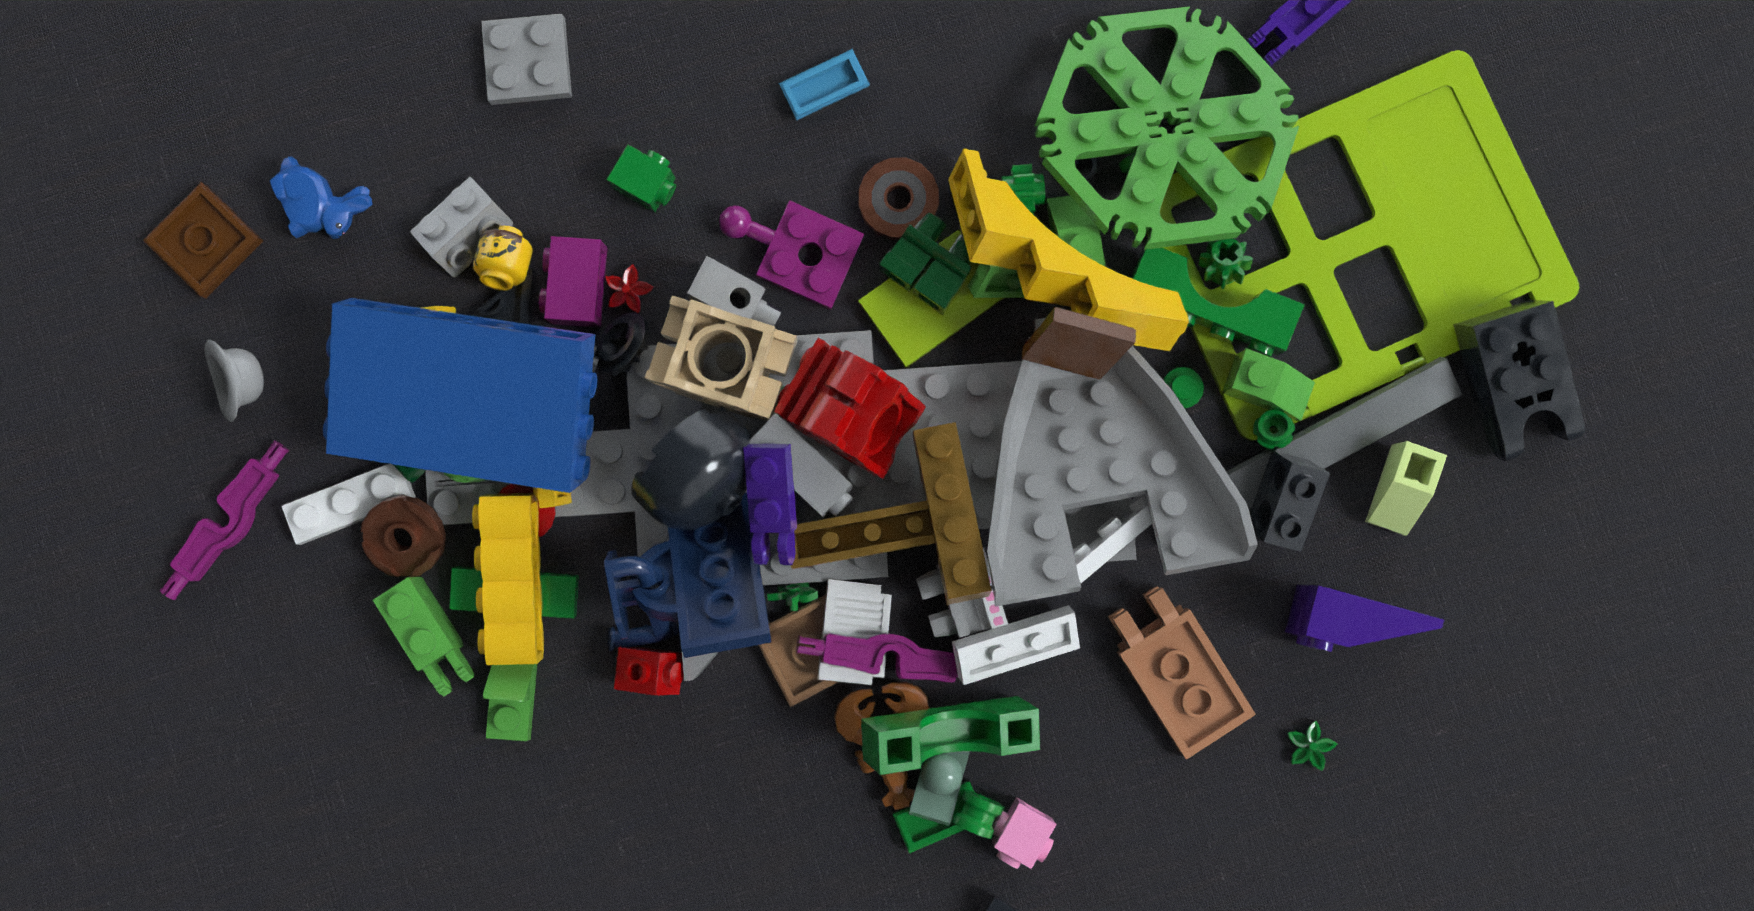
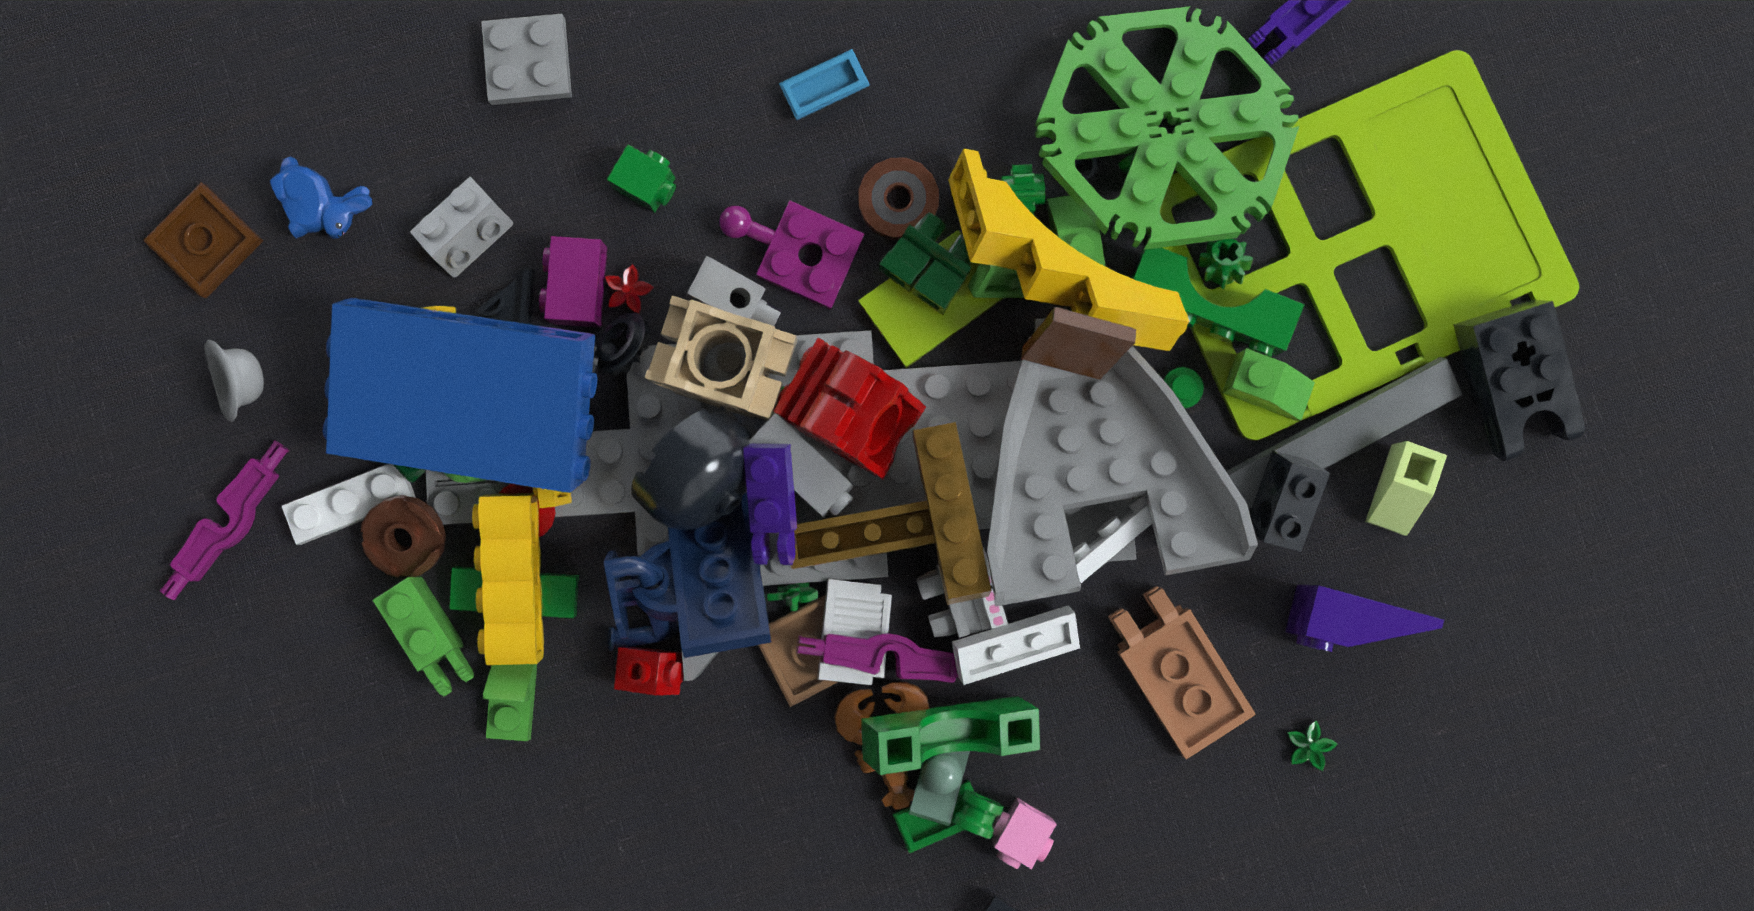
yellow head [473,225,533,290] -> none
green plate [1253,410,1295,449] -> none

